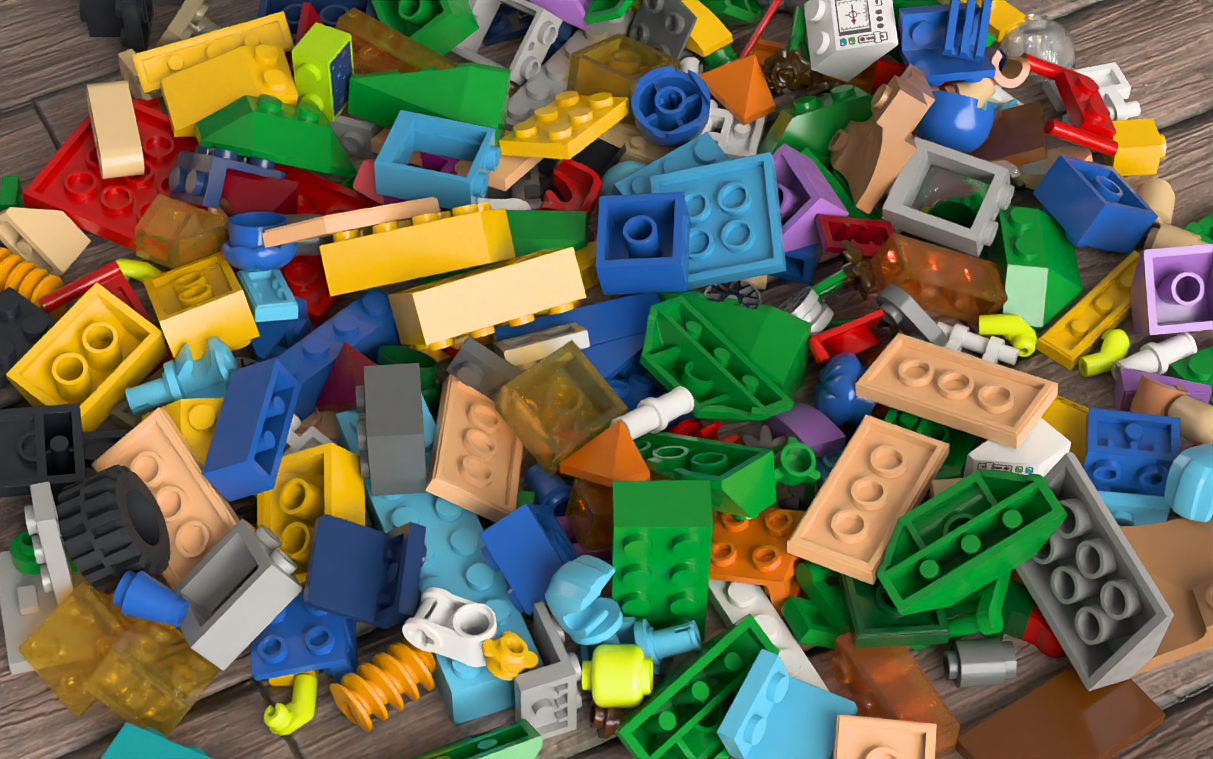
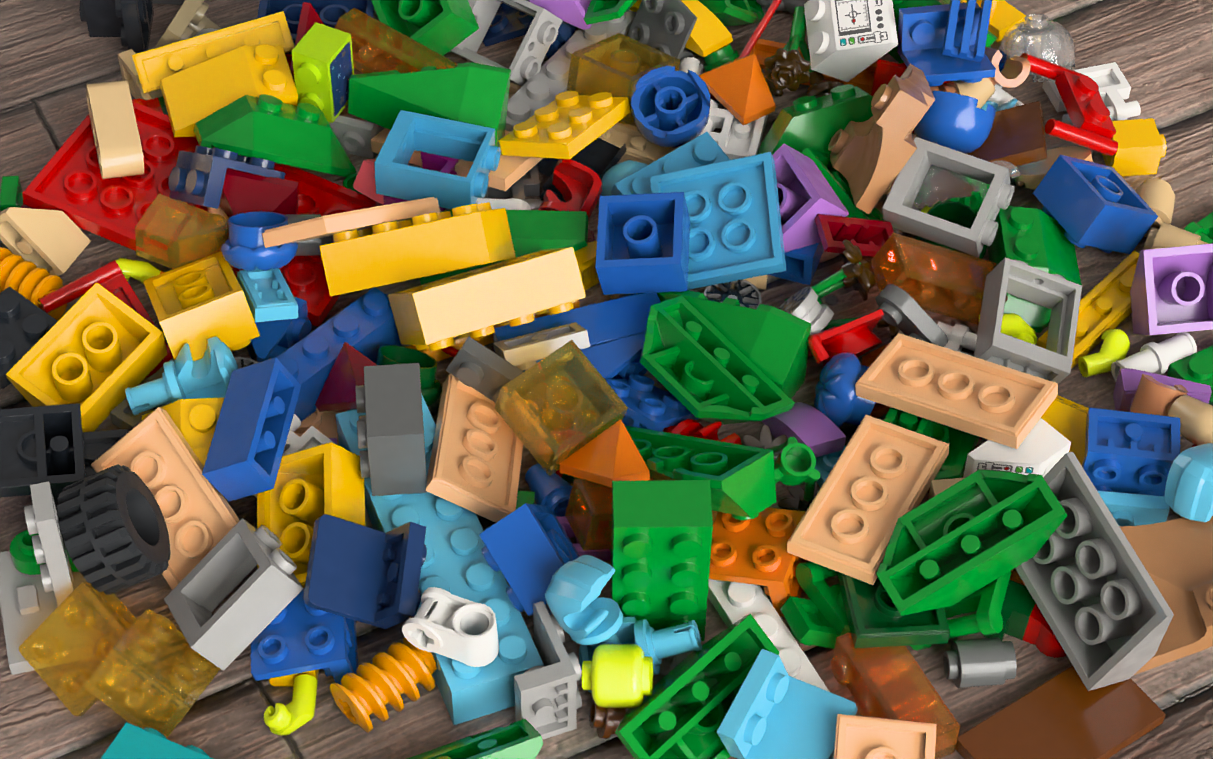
blue cone [113,570,189,627] -> none
yellow plate [481,631,538,680] -> none
white pin [610,386,694,440] -> none
none -> light grey window [974,257,1082,384]

